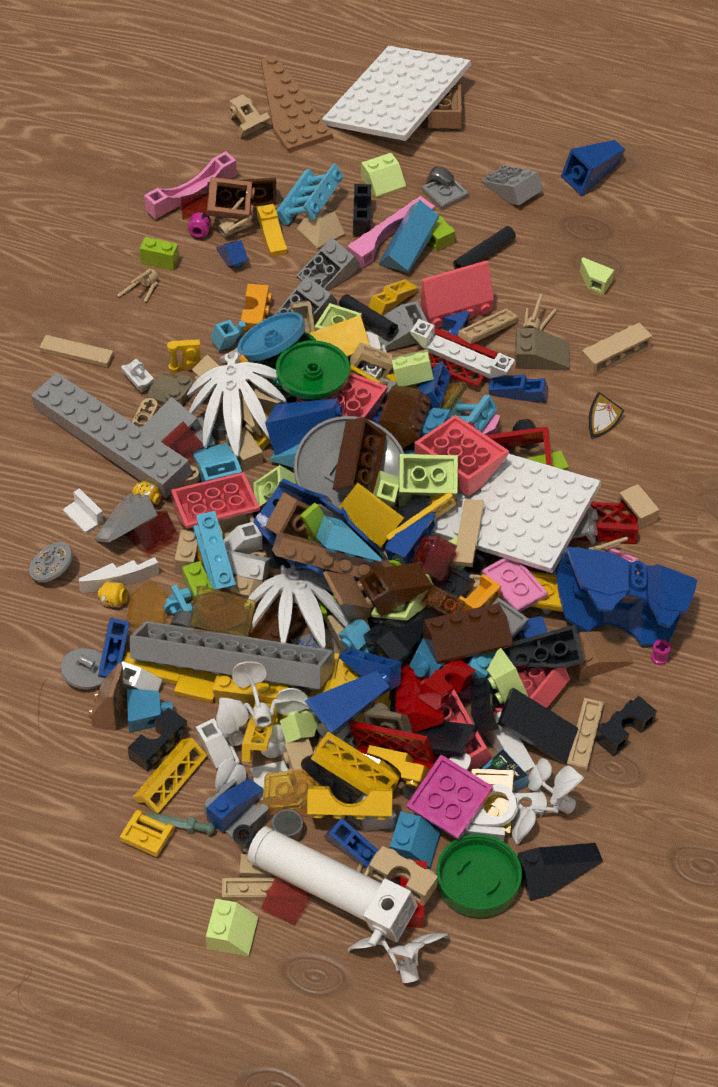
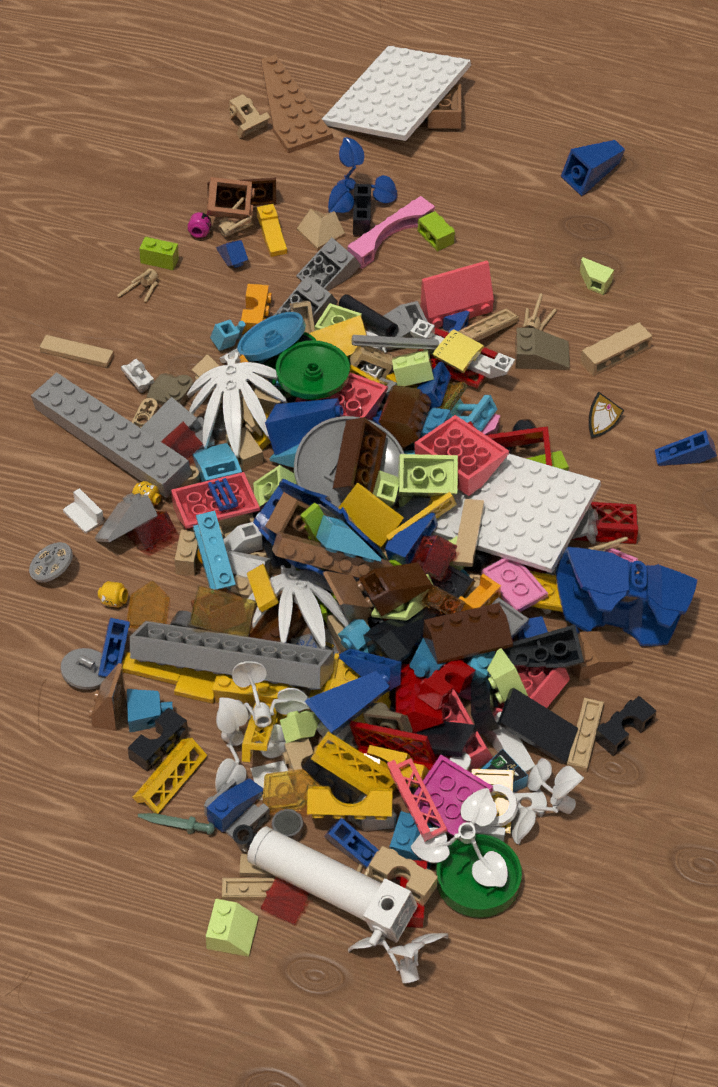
white slope [78,557,159,593] -> none
yellow plate [120,810,175,857] -> none
white slope [122,662,163,691] -> none
bright pink arch [144,151,237,219] -> none
medium azure hips [163,585,193,616] -> none
yellow plate [167,339,201,373] -> none
clear red piece [180,190,209,220] -> none
lime brick [182,561,214,600] -> none
white slope [196,718,235,770] -> none
medium azure fence [276,163,344,225] -> none
yellowish green slope [361,153,406,199] -> none
yellow slope [368,279,418,315] -> none
dark azure slope [379,200,439,273] -> none
light grey tile [422,179,469,211] -> none
flat silver hair [426,166,454,186] -> none
black piece [453,226,516,269] -> none
light grey slope [481,165,543,205] -> none
blue slope [488,374,548,401] -> none
black wedge [517,843,603,901] -> none
tan panel [618,484,659,530] -> none
dark pink bush [651,639,671,665] -> none
none -> blue tile [208,478,238,511]
none -> yellow tile [247,564,279,612]
none -> blue plant [328,137,397,213]
none -> light grey axle [351,335,439,350]
none -> coral fence [387,758,447,842]
none -> white plant [411,788,508,887]
none -> light yellow slope [433,329,484,373]
none -> blue slope [655,430,717,466]

